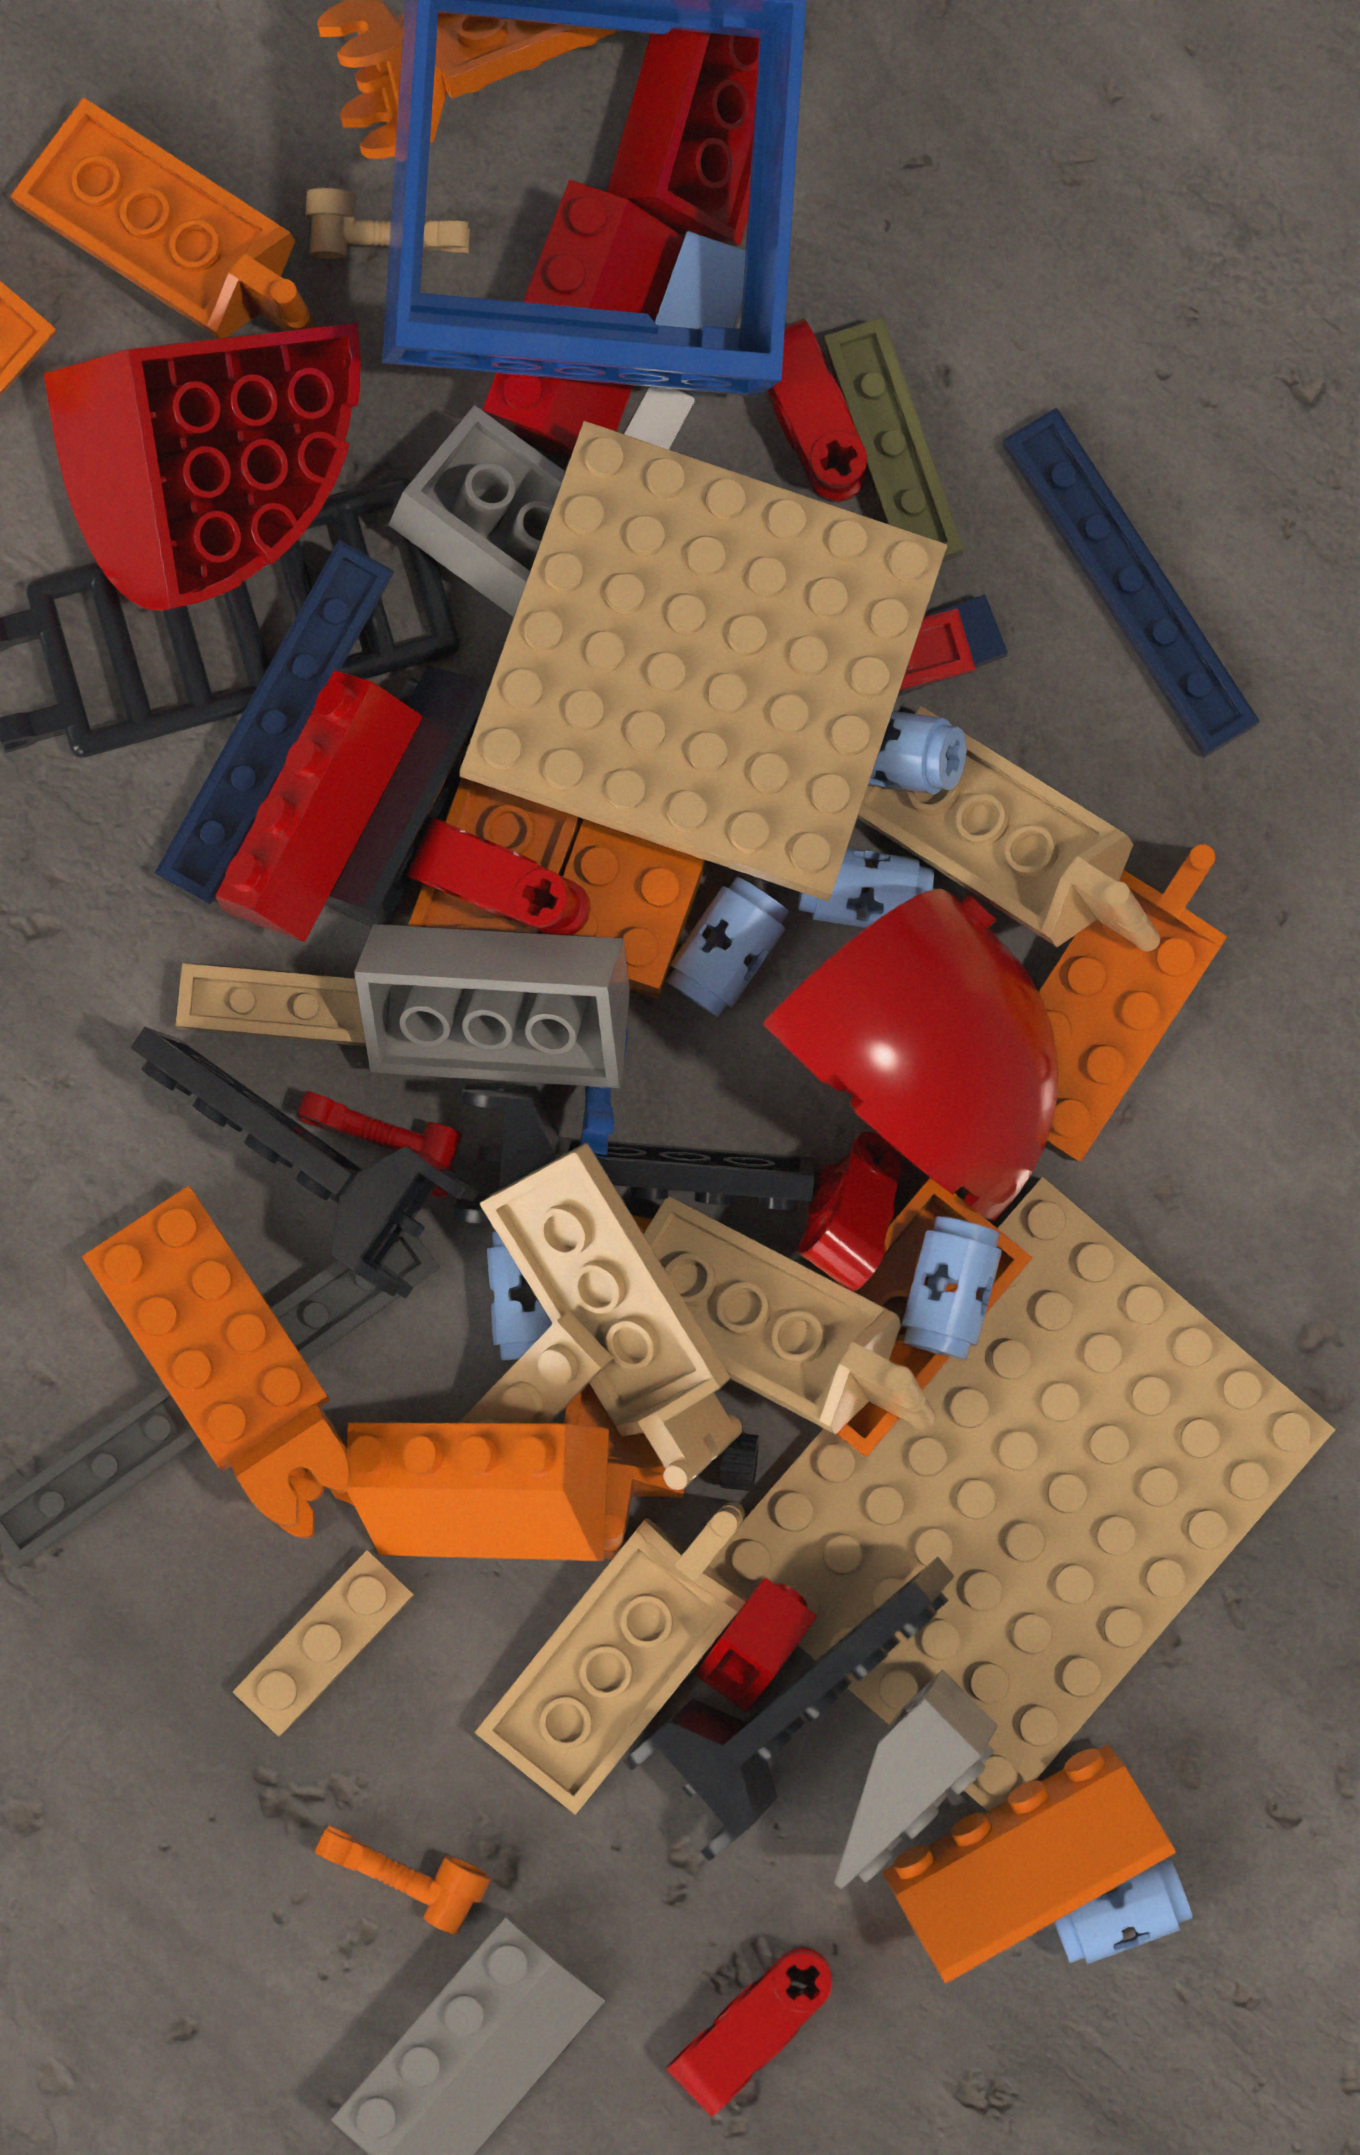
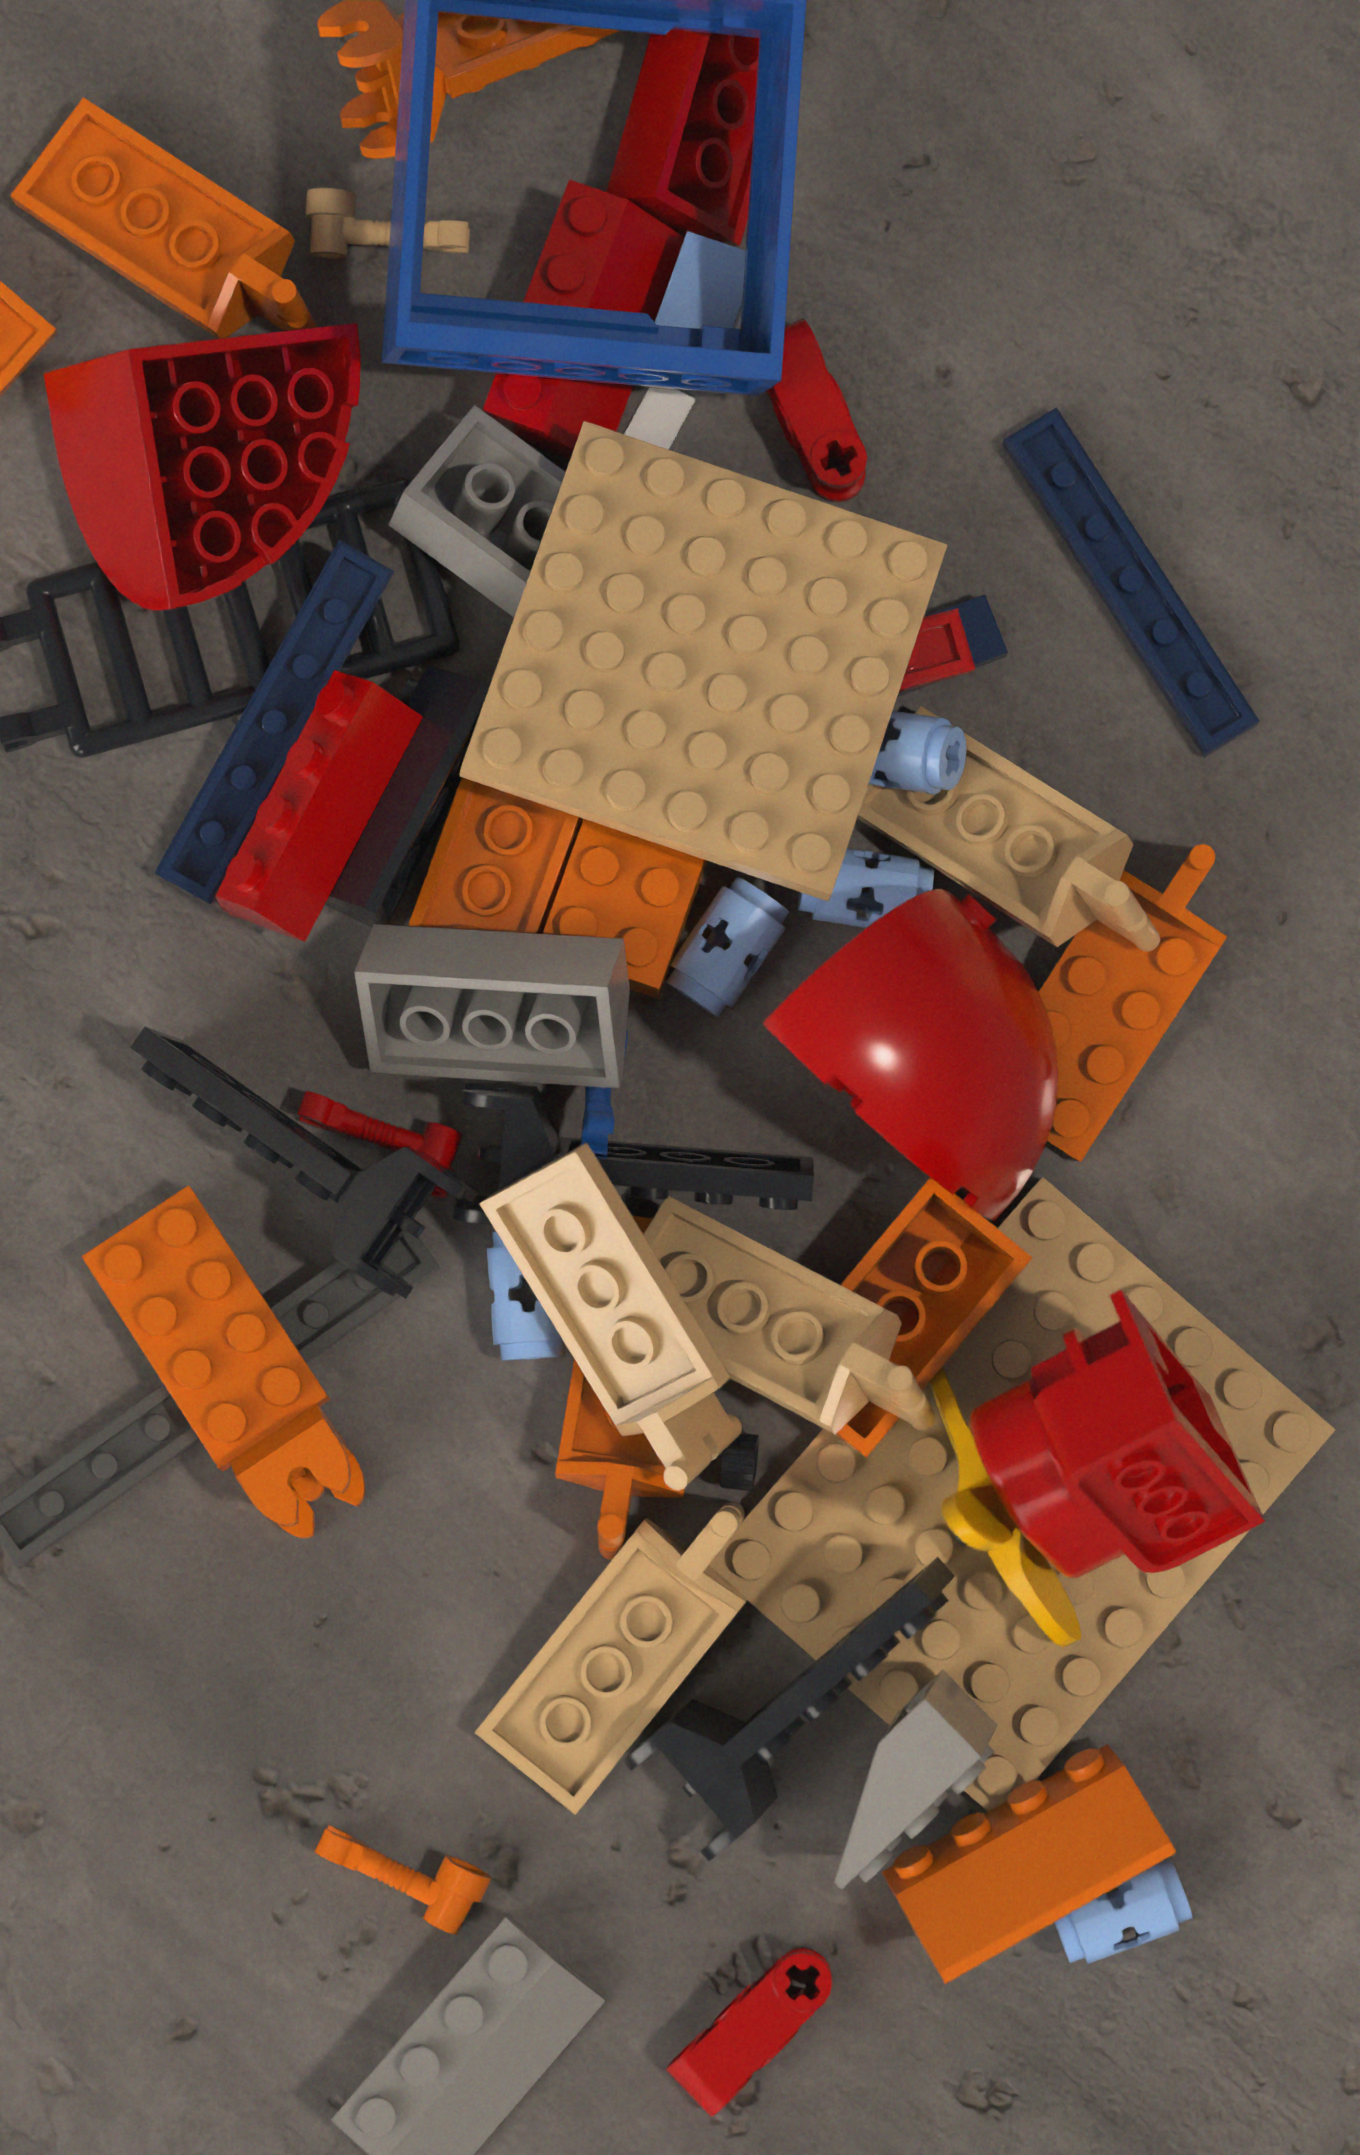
tan plate [176,963,366,1046] -> none
tan plate [233,1550,414,1737] -> none
orange slope [346,1423,609,1561] -> none
red piece [405,817,591,936] -> none
tan plate [459,1311,613,1424] -> none
red slope [694,1577,818,1713] -> none
red piece [798,1132,902,1292] -> none
olive plate [823,317,964,562] -> none
light blue piece [901,1216,1002,1360] -> none
none -> red brick [929,1289,1265,1647]

